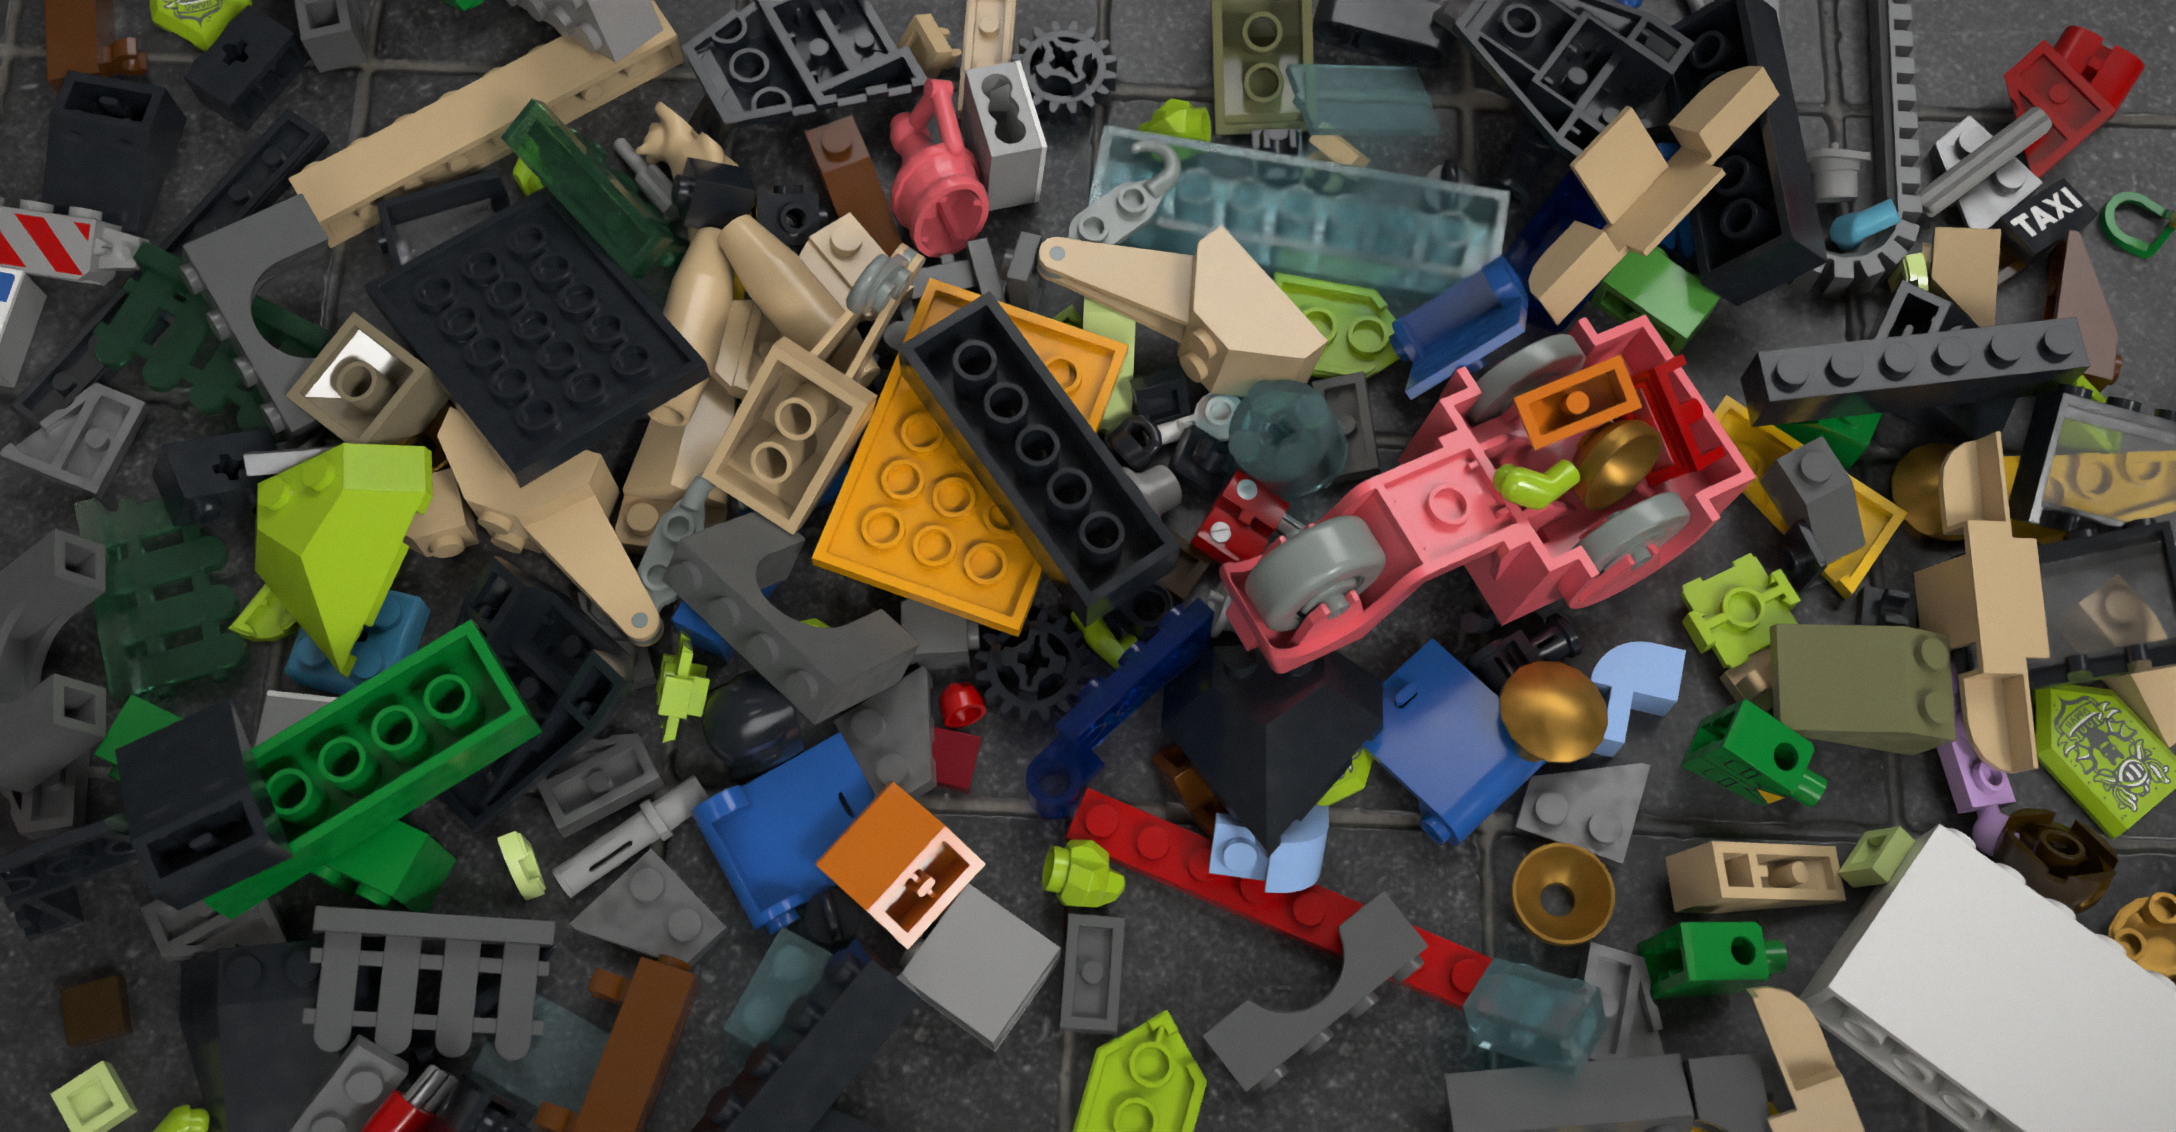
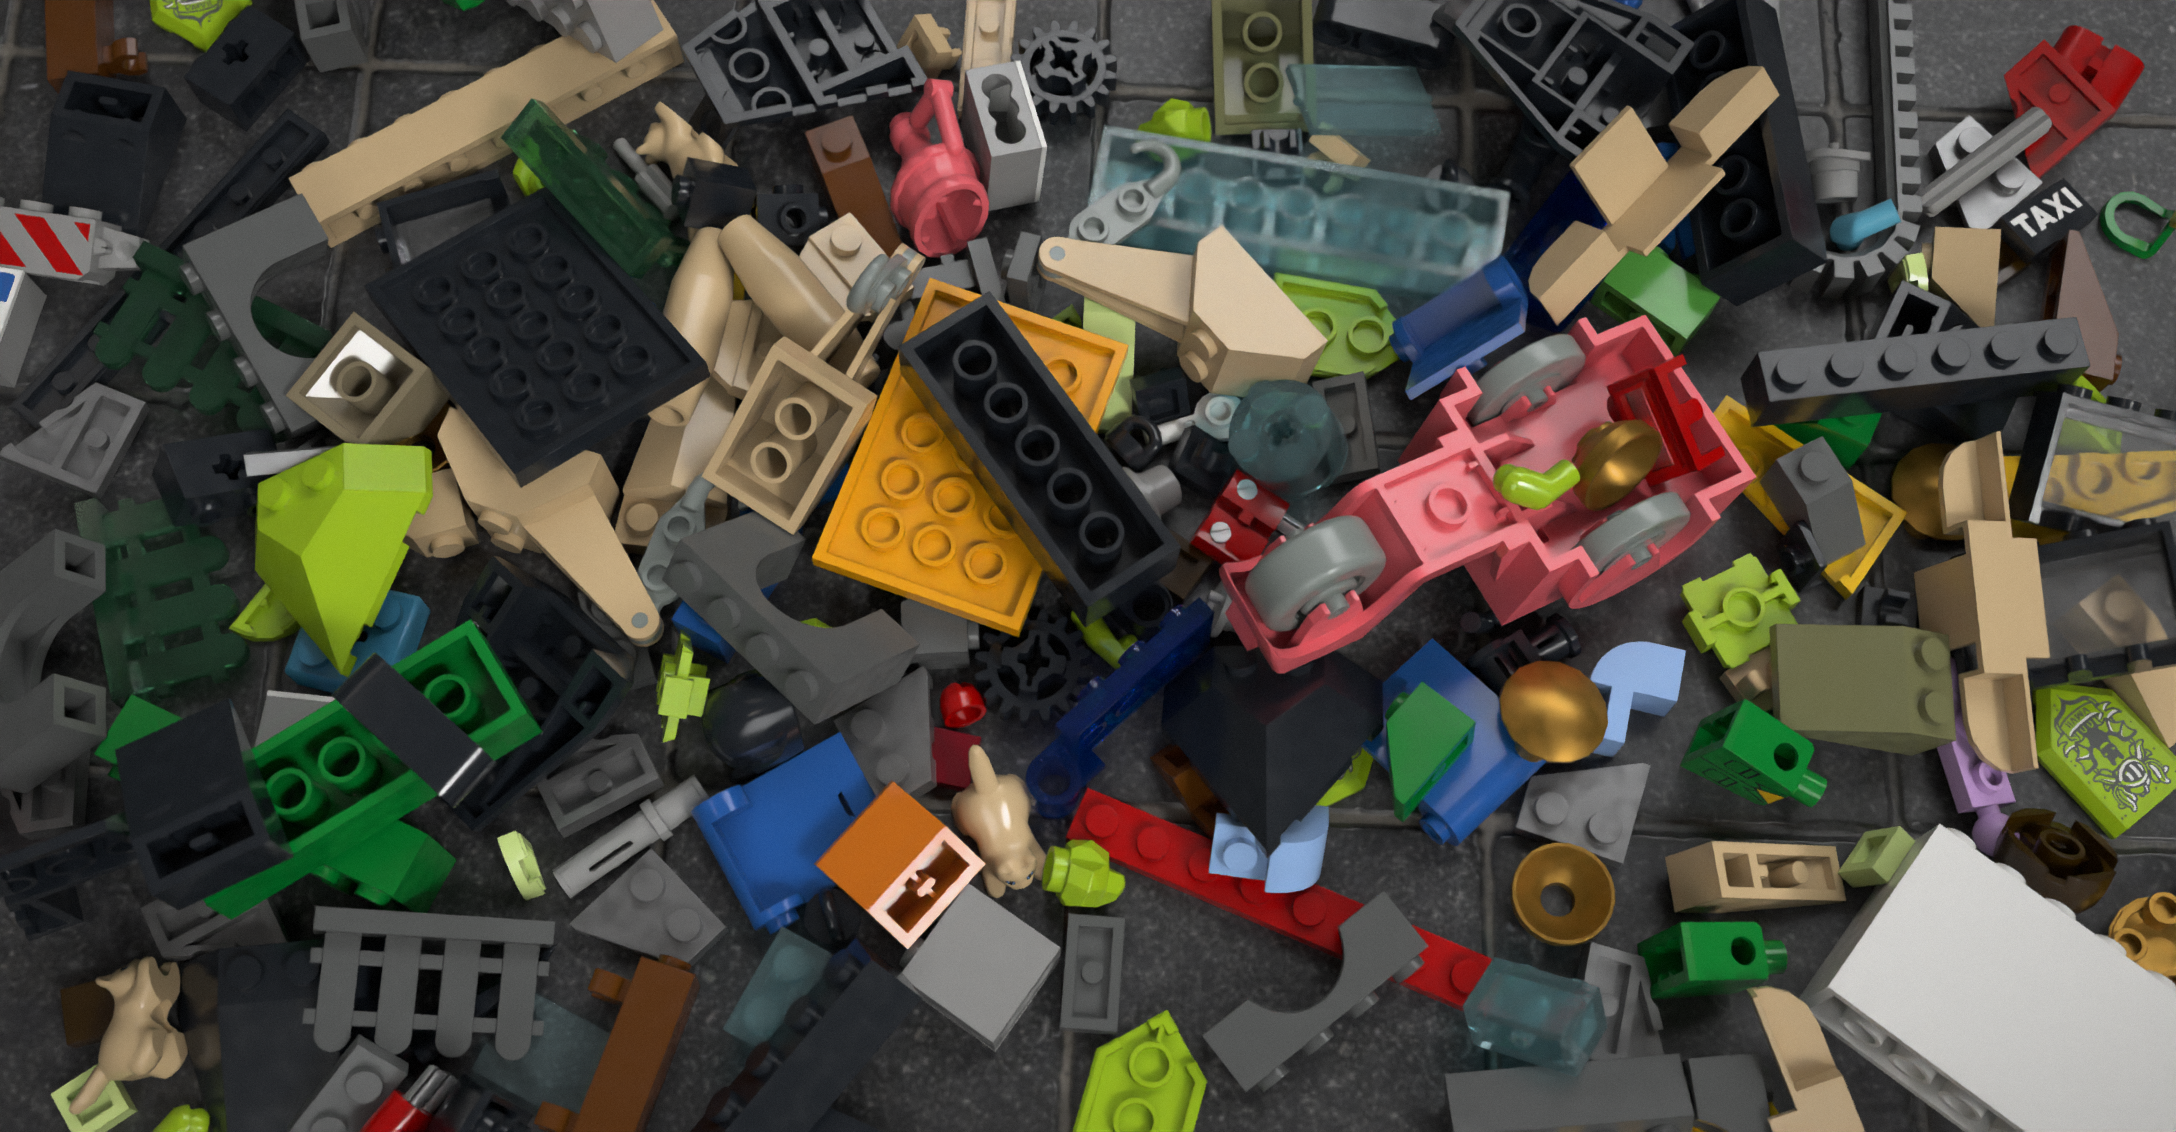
orange slope [1512,354,1642,451] -> none
none -> tan animal [69,956,188,1115]
none -> black beam [331,652,497,808]
none -> tan animal [951,745,1046,898]
none -> green slope [1384,682,1476,822]

